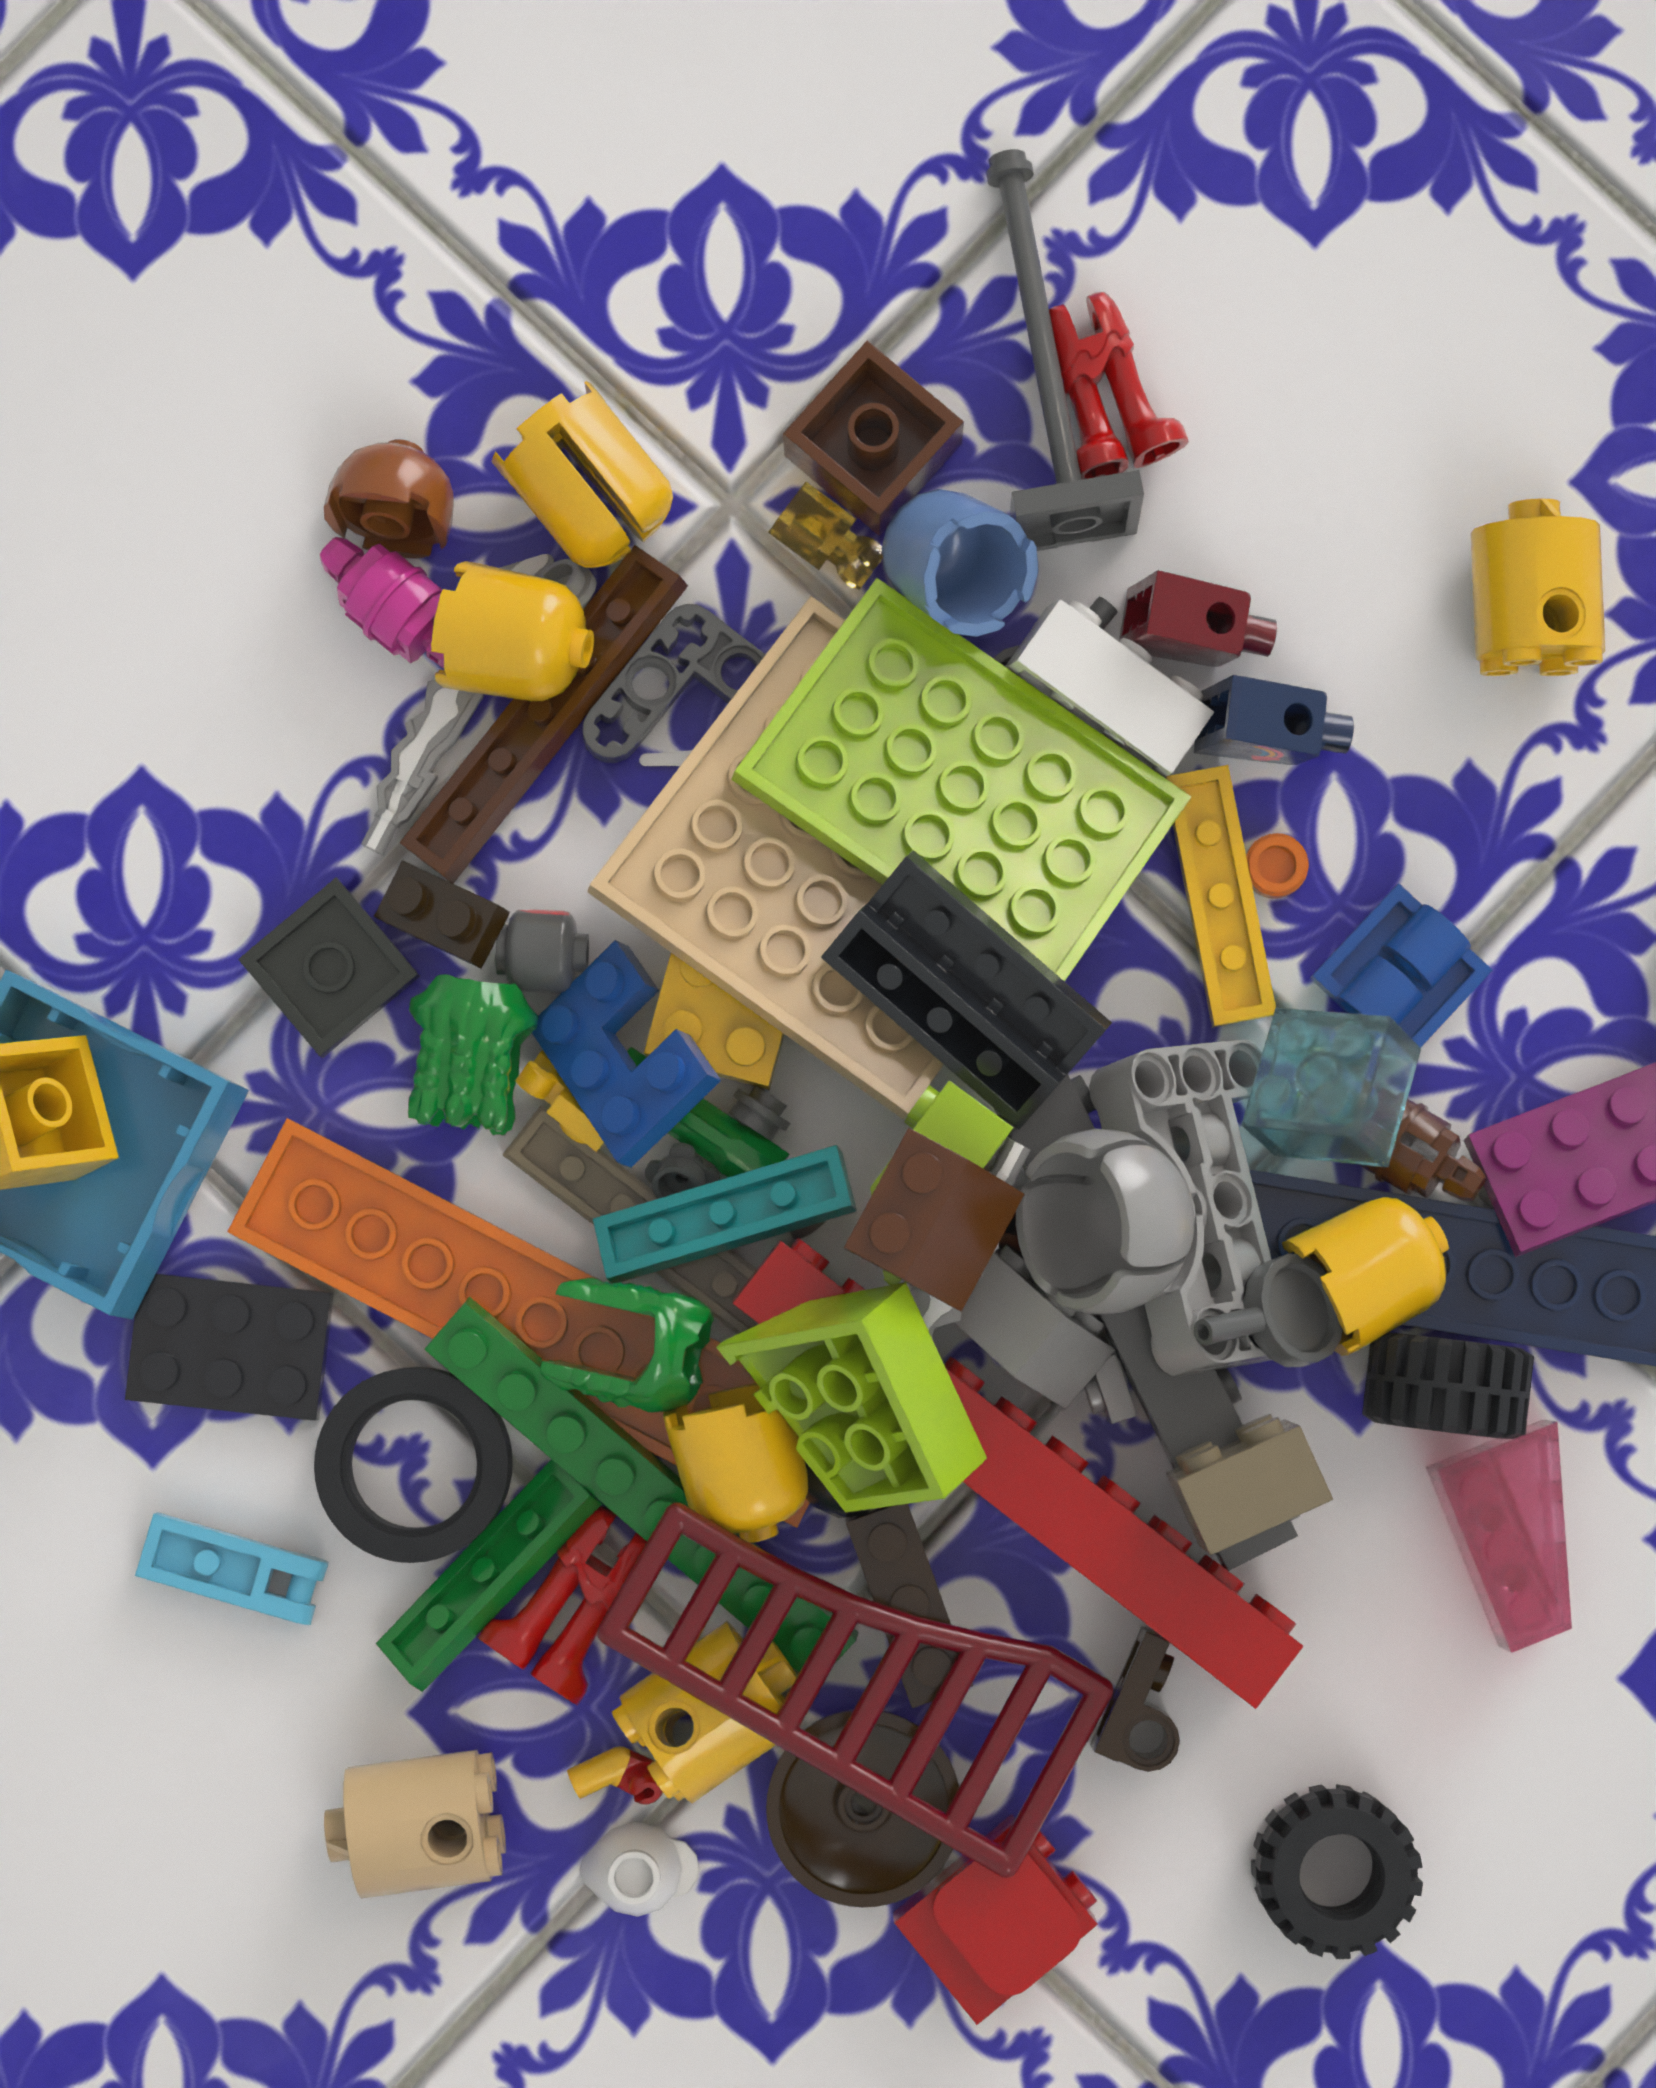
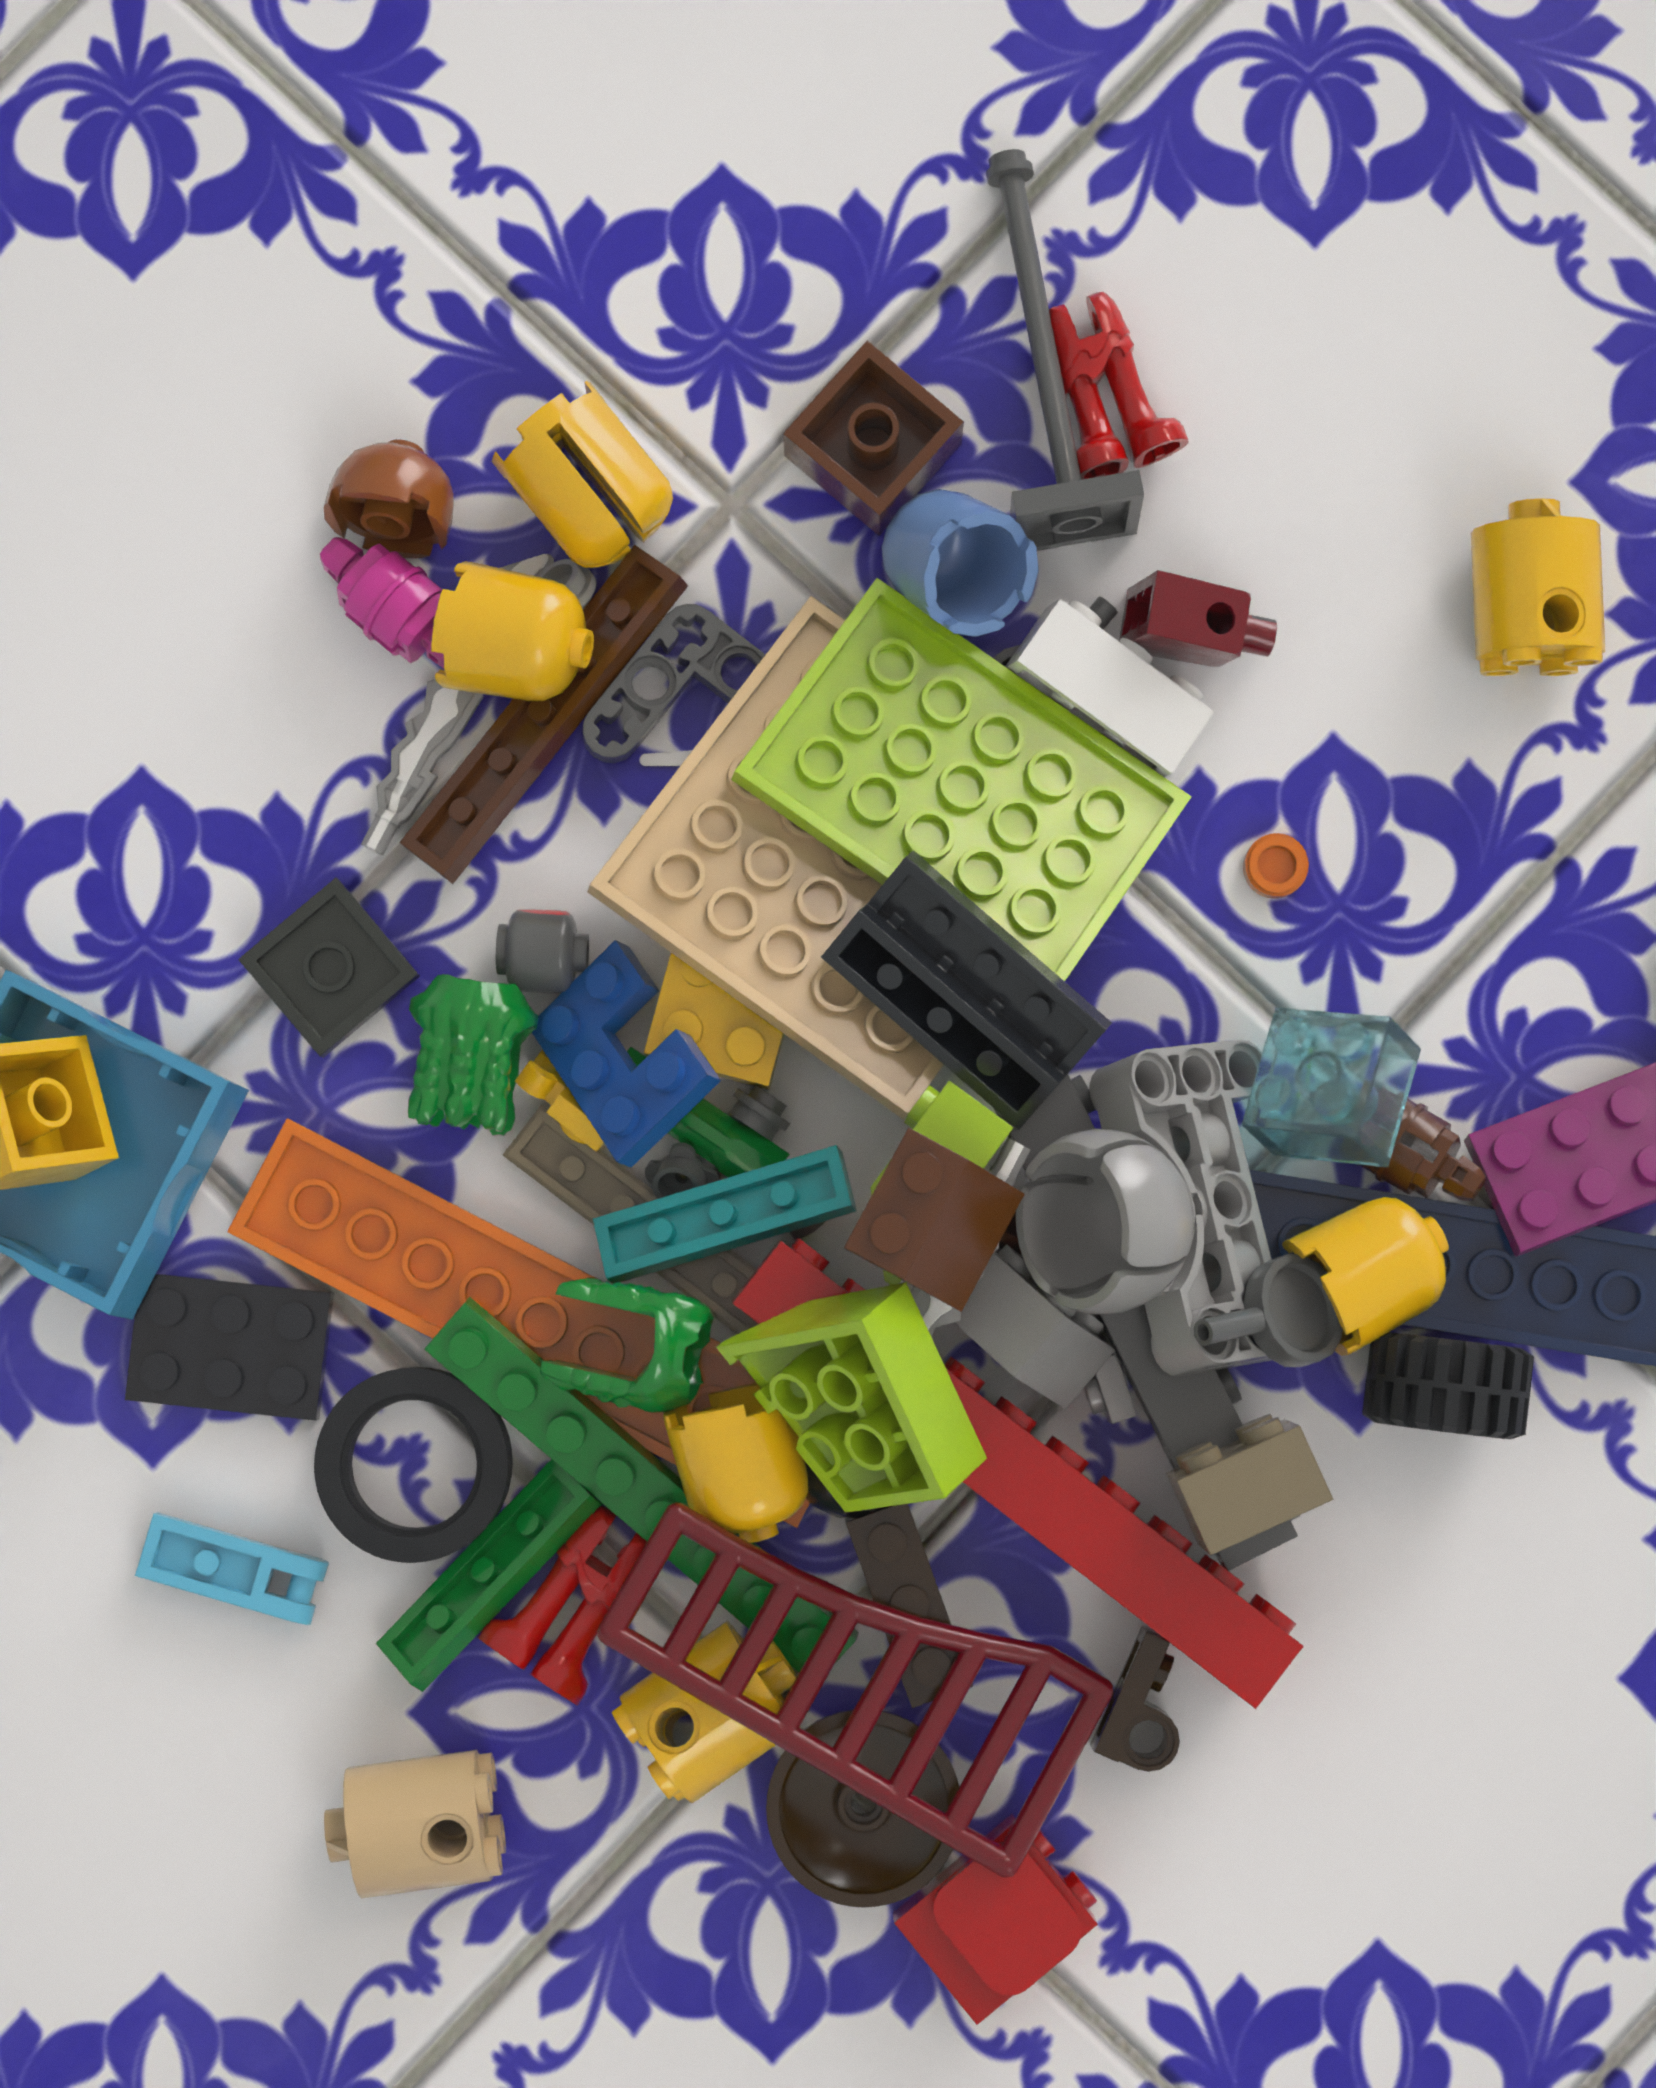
dark brown plate [373,860,510,969] -> none
arm [567,1746,663,1805] -> none
white piece [580,1821,699,1917] -> none
clear yellow plate [768,482,883,590] -> none
yellow plate [1165,765,1277,1028] -> none
dark blue torso [1194,675,1354,765] -> none
black tyre [1251,1784,1423,1959] -> none
blue plate [1310,883,1493,1064] -> none
clear pink wedge [1426,1419,1572,1653] -> none

